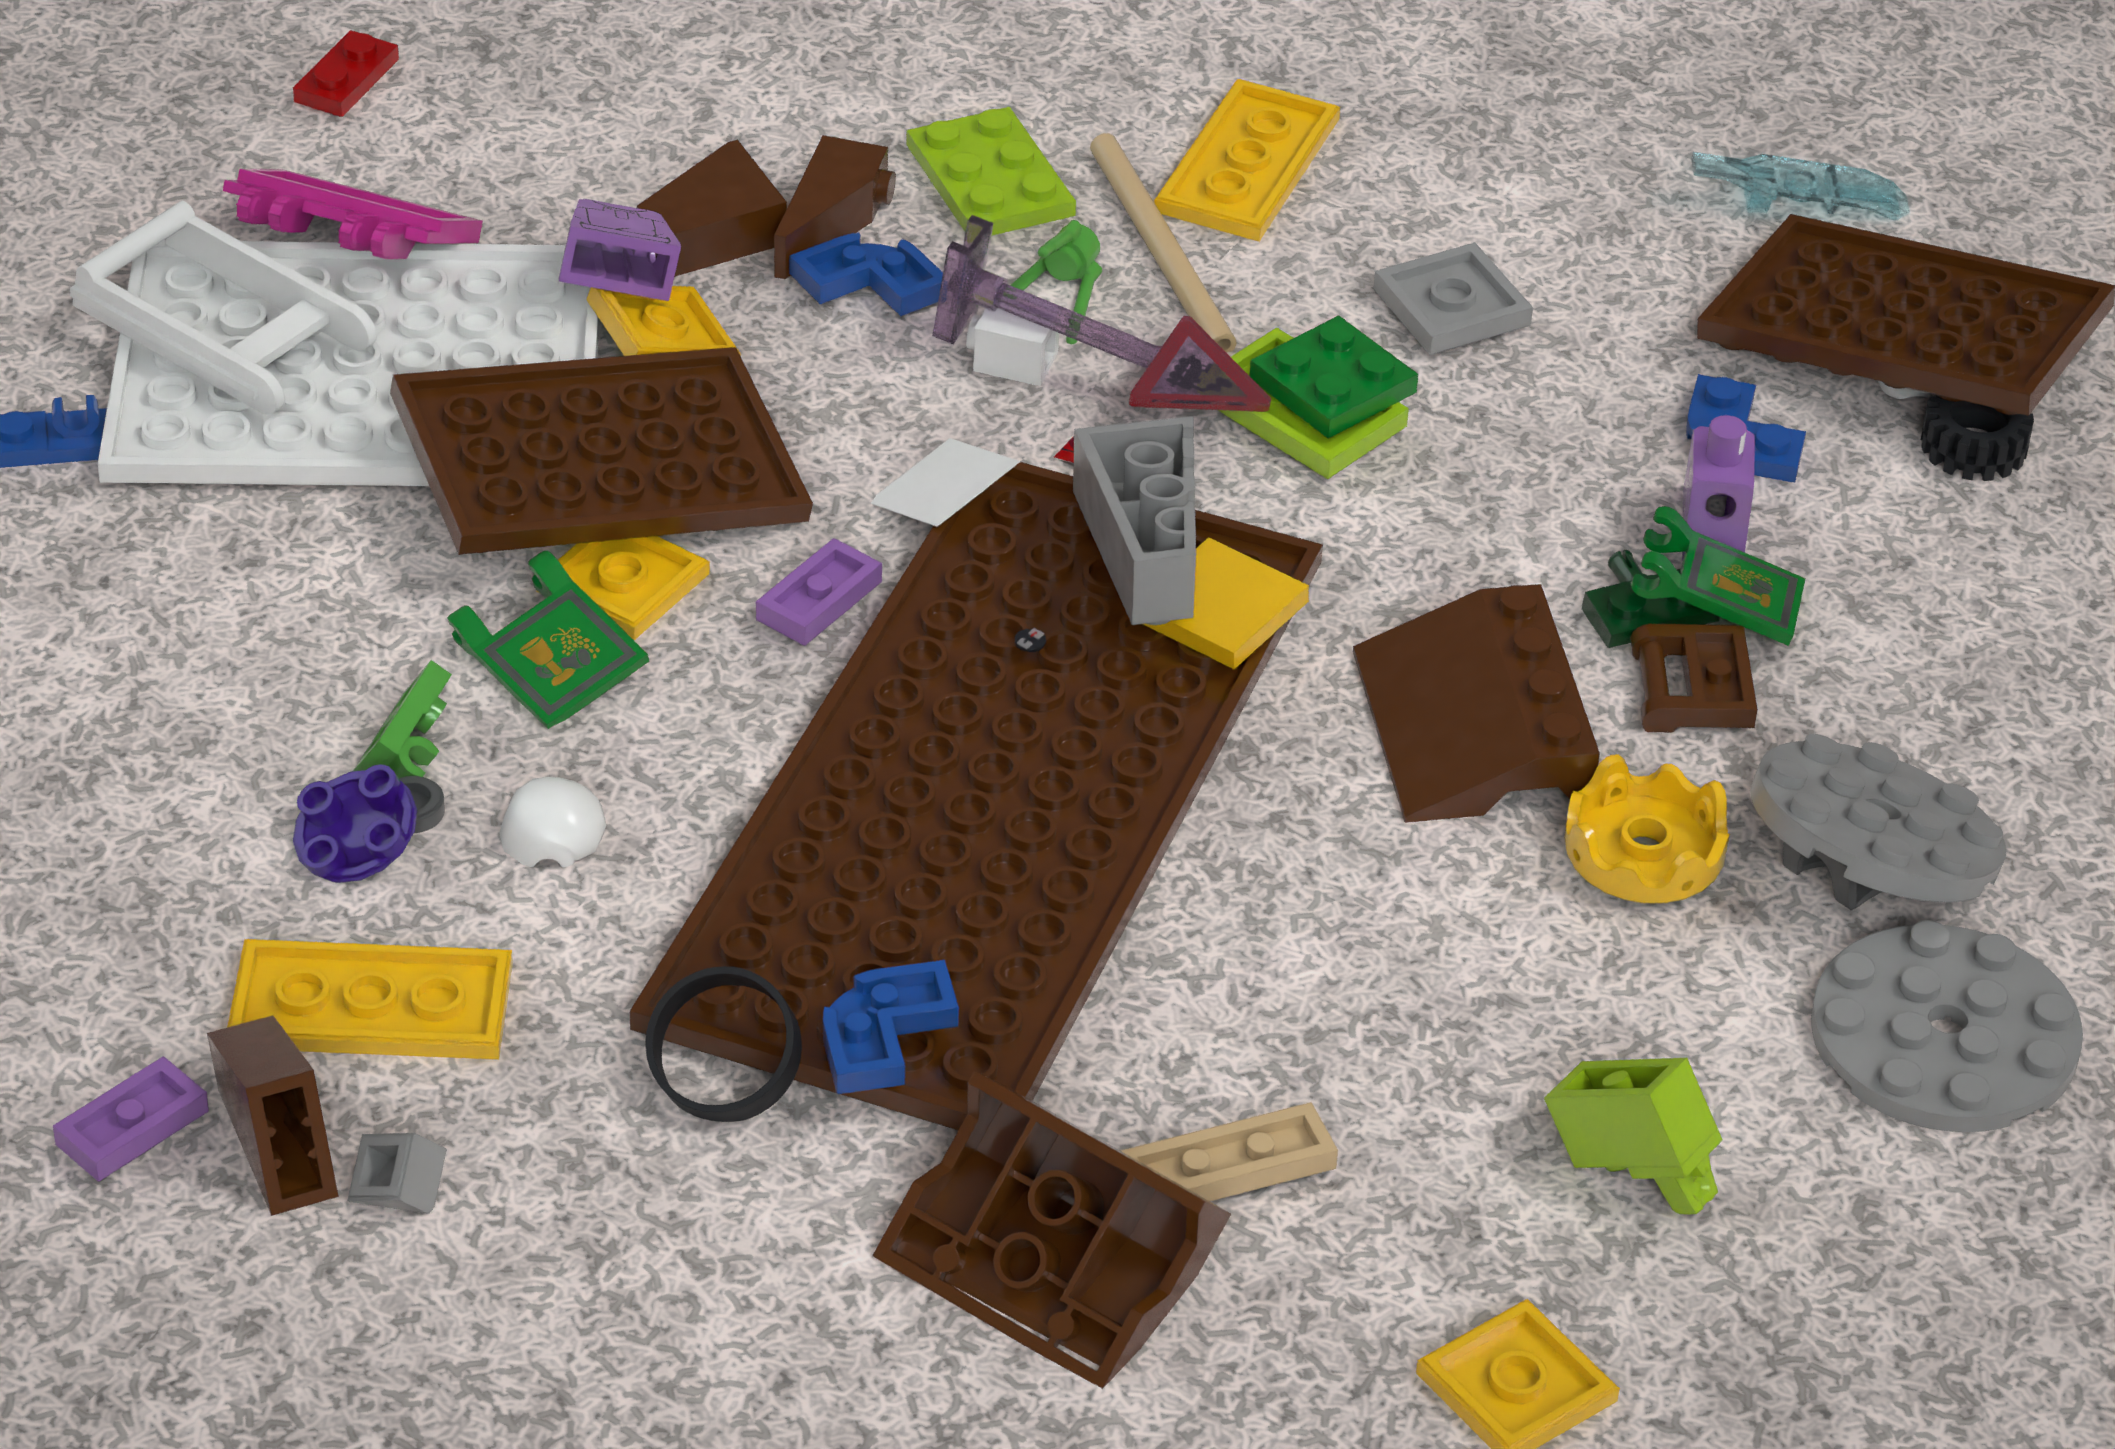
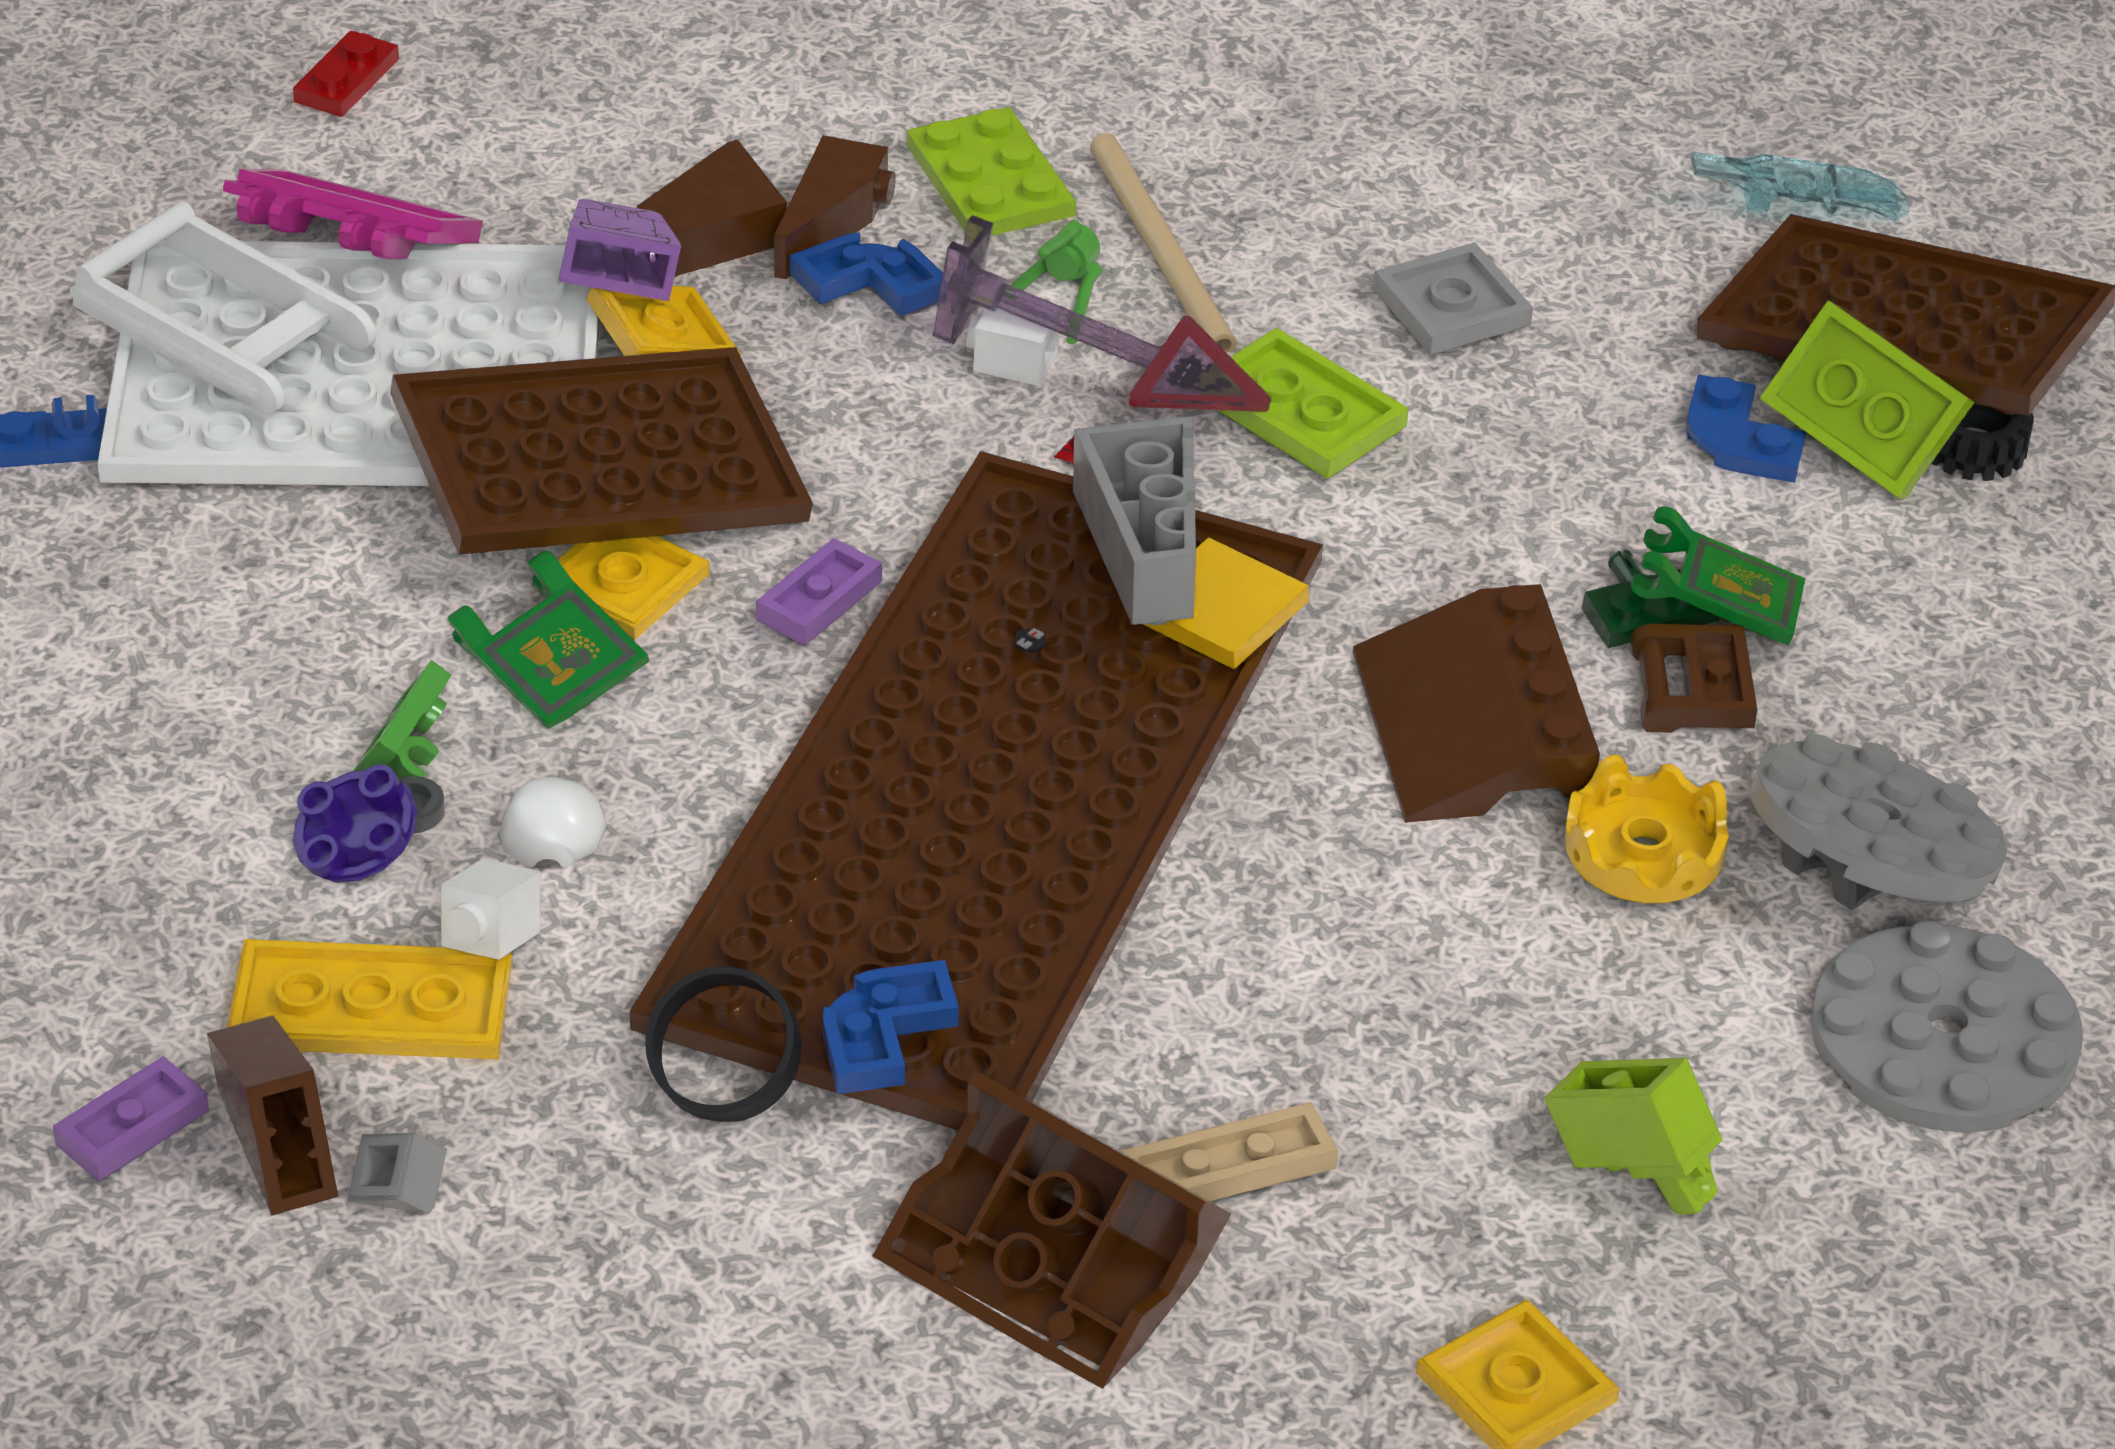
white sticker [871,438,1020,527] -> none
yellow tile [1154,79,1340,242] -> none
green plate [1249,315,1418,439] -> none
medium lavender torso [1682,415,1755,561] -> none
none -> white brick [441,858,541,960]
none -> lime plate [1760,300,1974,500]

